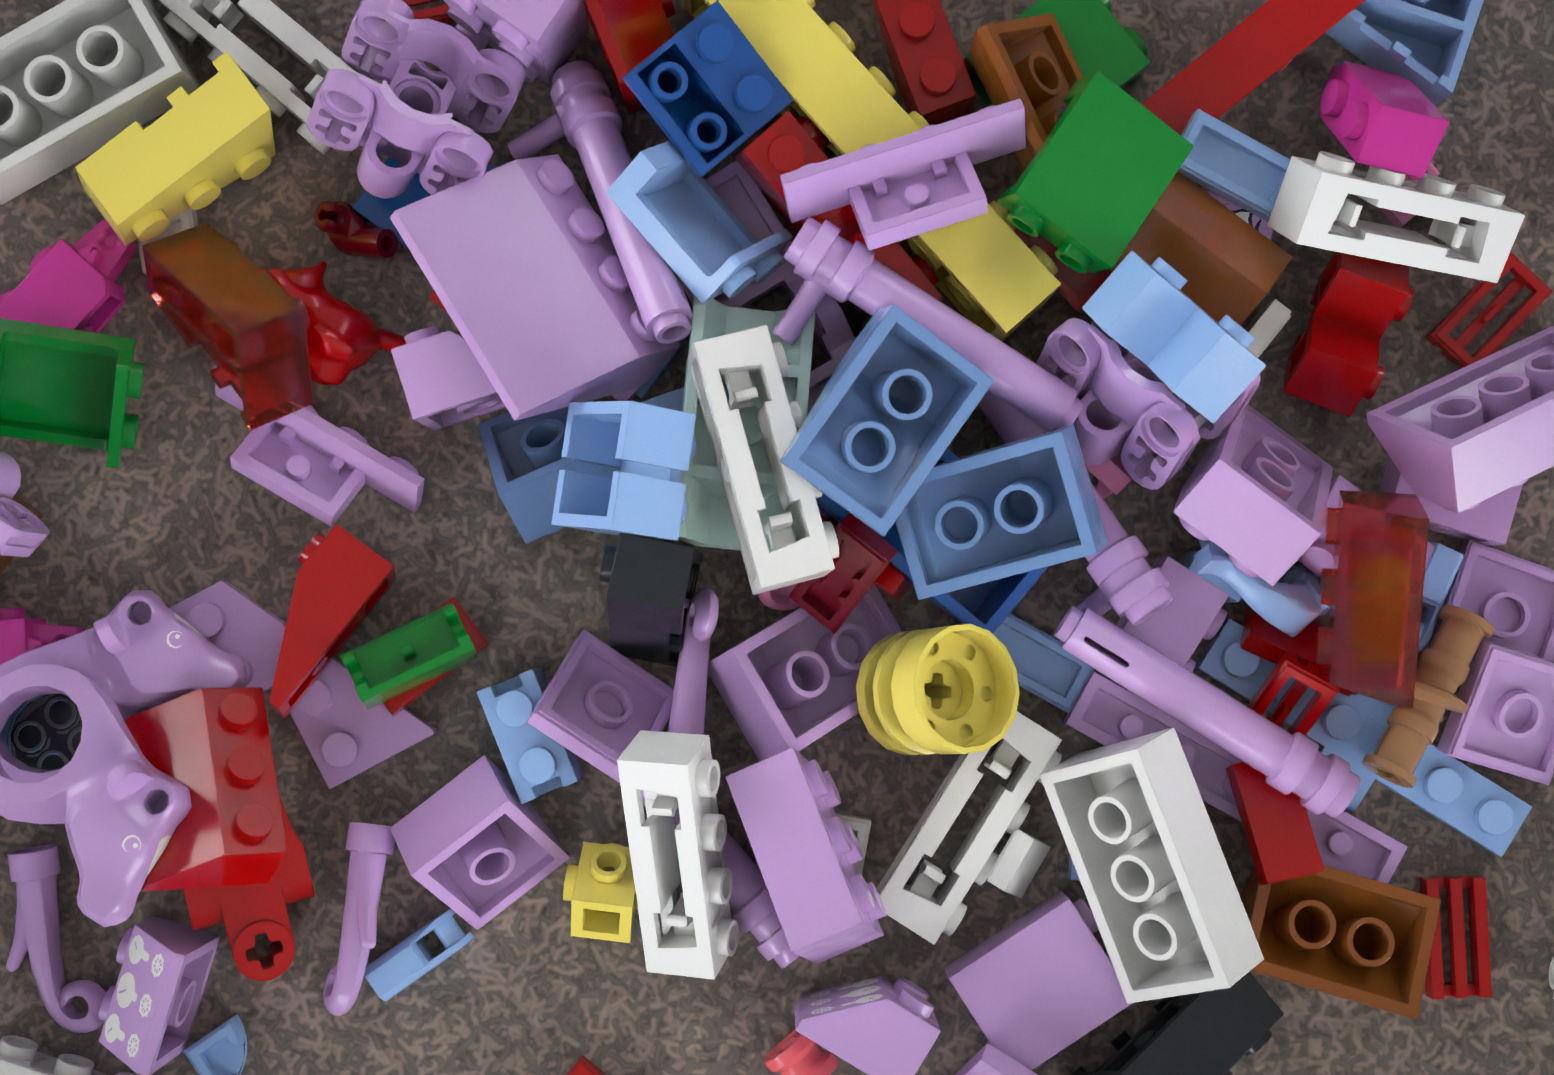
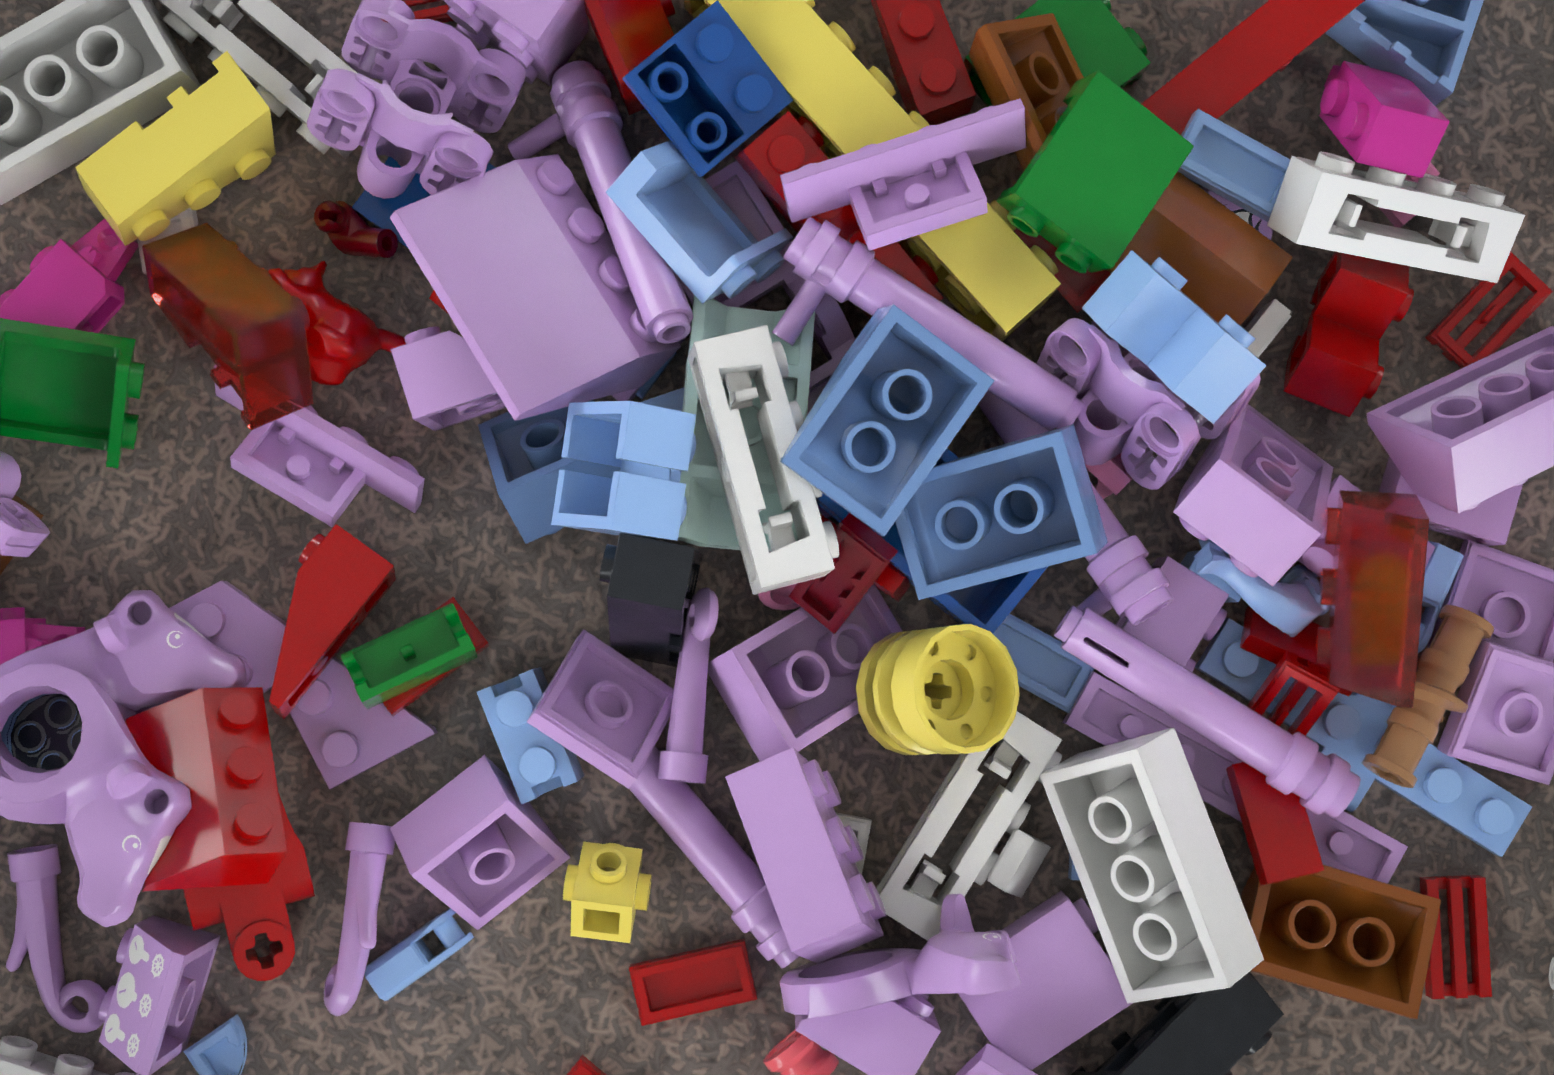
white brick [617,730,739,980] -> none
none -> red tile [629,938,758,1026]
none -> lavender animal [780,894,1022,1019]

